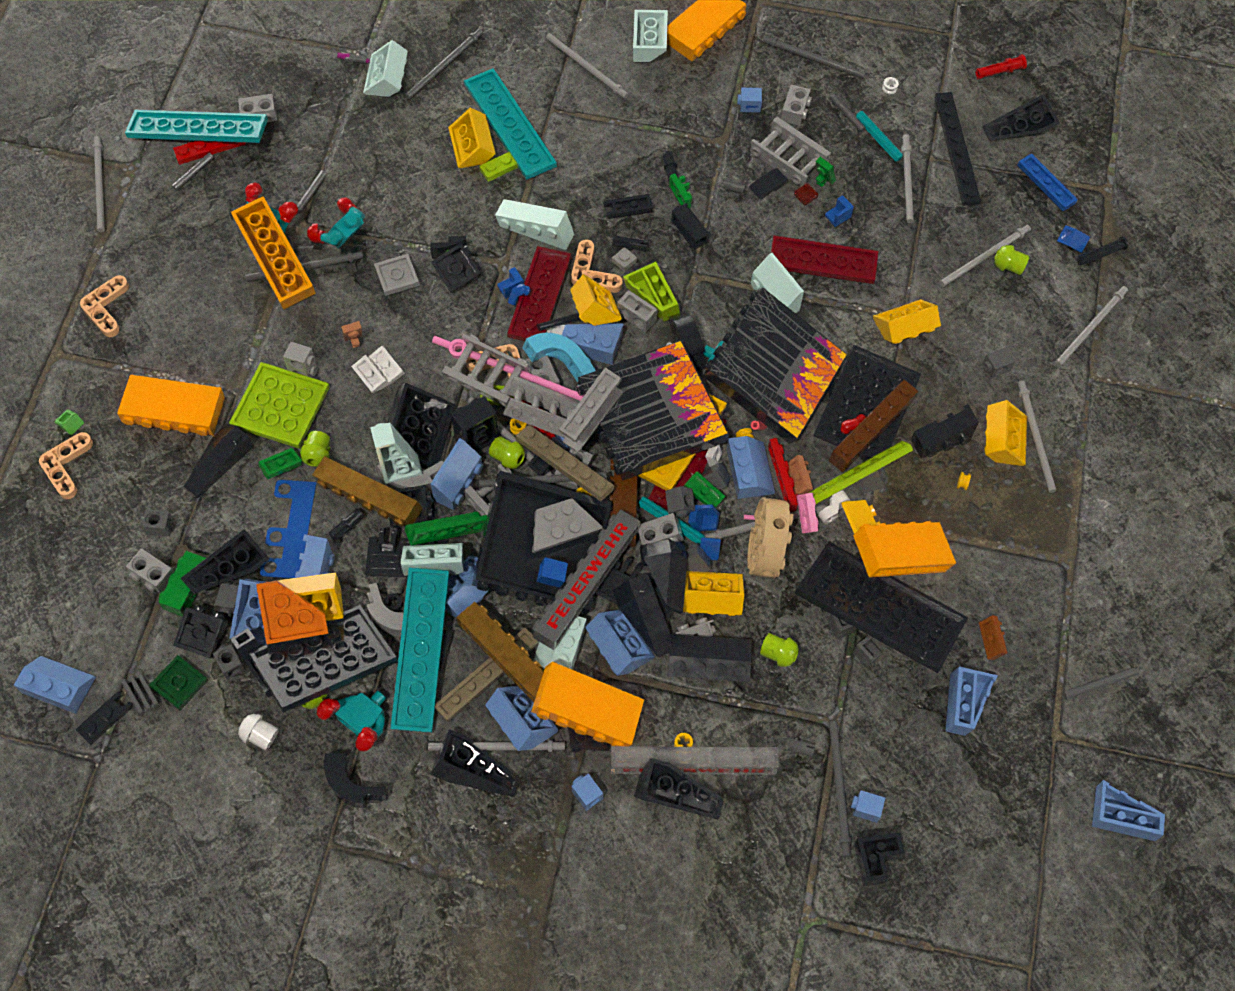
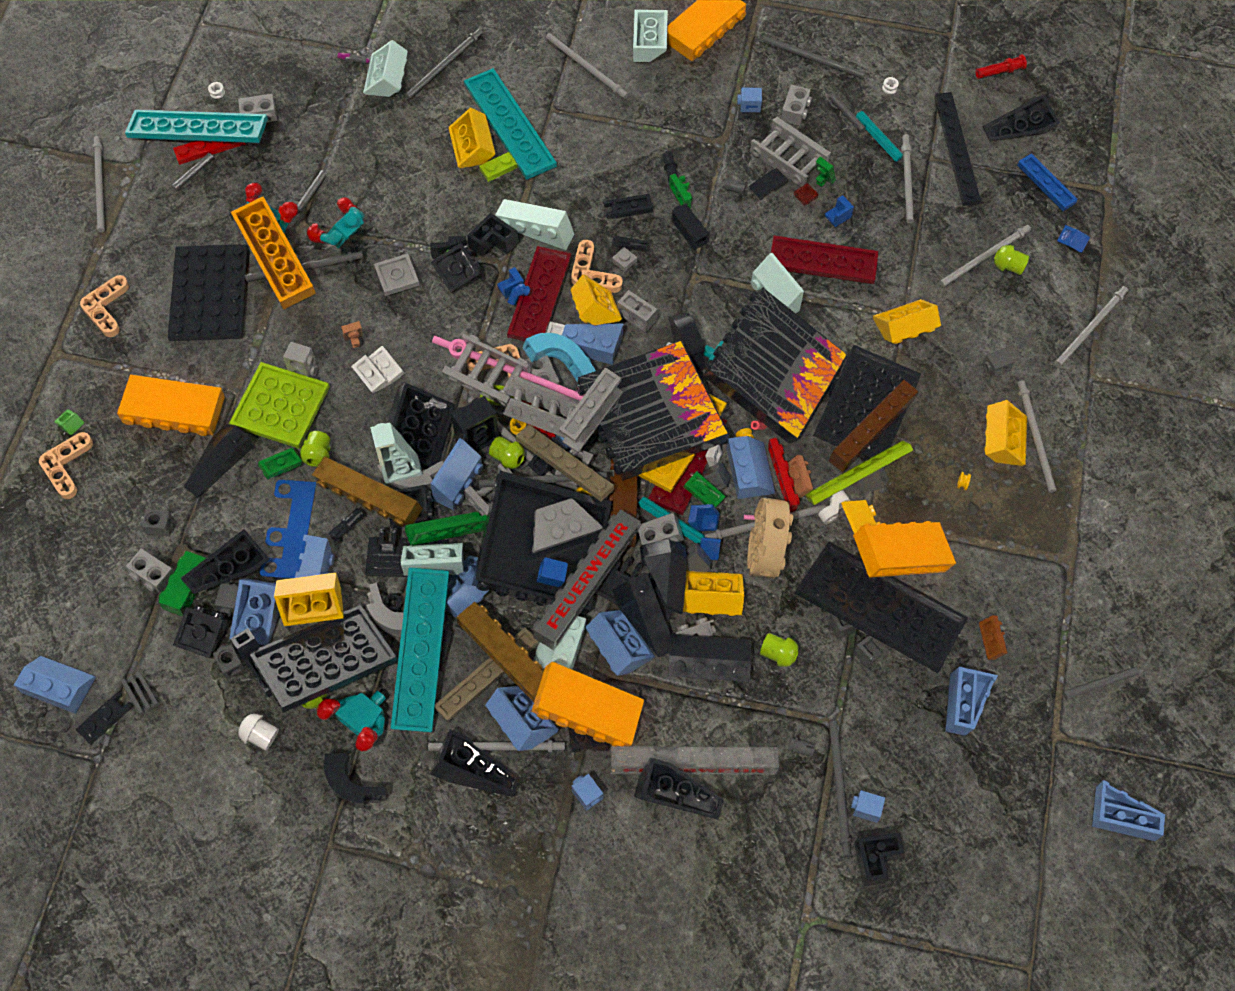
dark green tile [149,655,208,711] -> none
orange plate [256,581,328,644] -> none
black bar [537,313,581,331] -> none
lime wedge [623,262,680,321] -> none
dark grey brick [665,486,695,517] -> none
yellow bush [674,733,693,753] -> none
bright pink plate [797,493,818,534] -> none
red arm [840,414,866,434] -> none
black wedge [911,404,979,458] -> none
black axle [1077,236,1128,265] -> none
none -> black plate [168,244,249,341]
none -> white bush [208,82,225,99]
none -> black brick [467,213,519,256]

